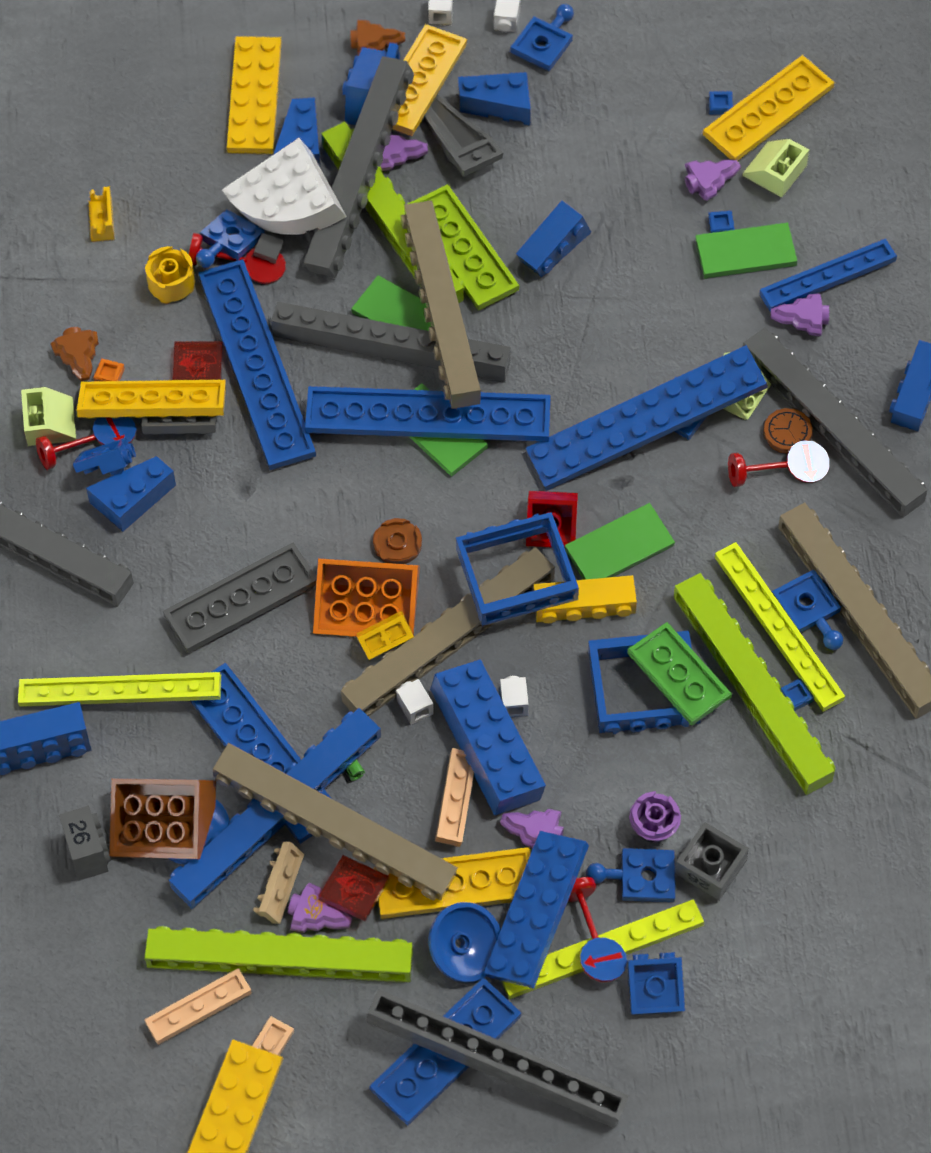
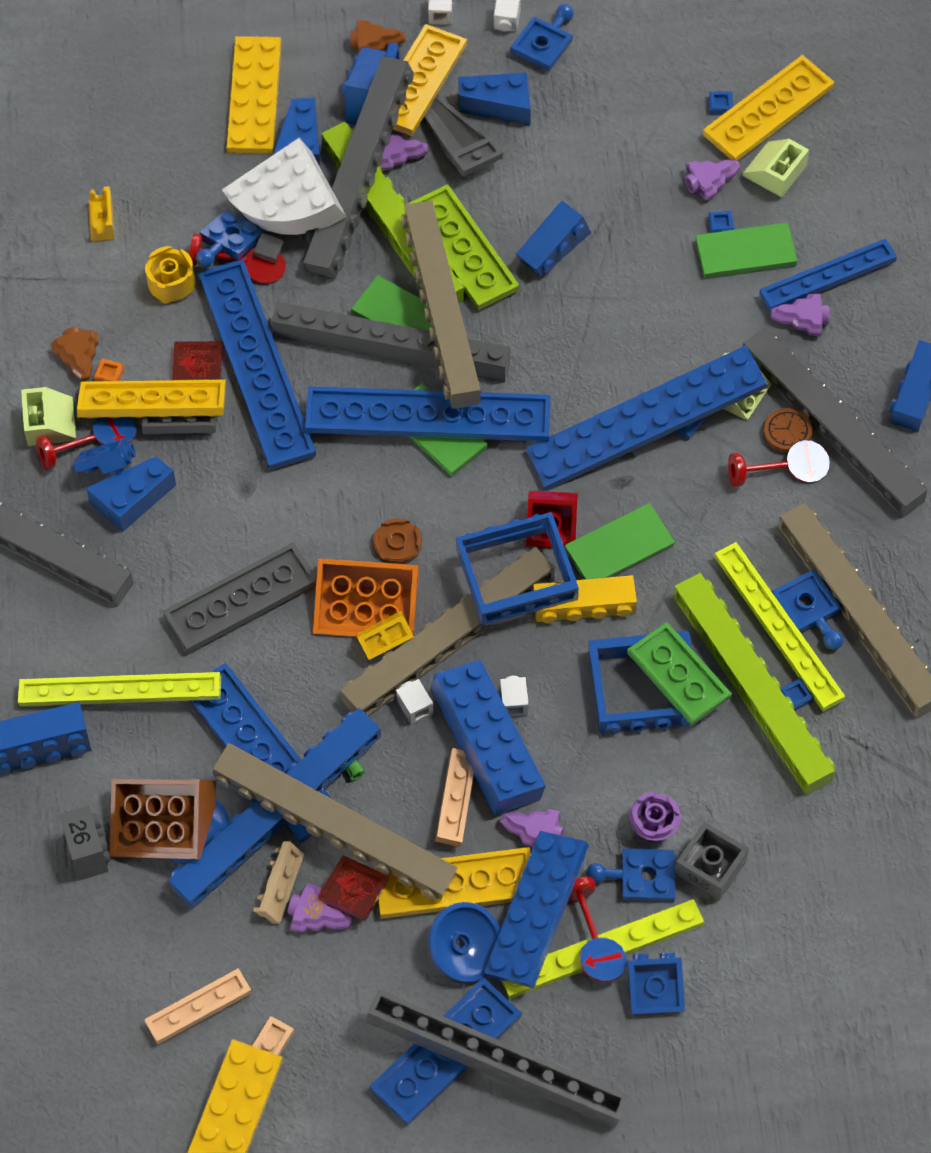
lime brick [145,926,413,982] -> none

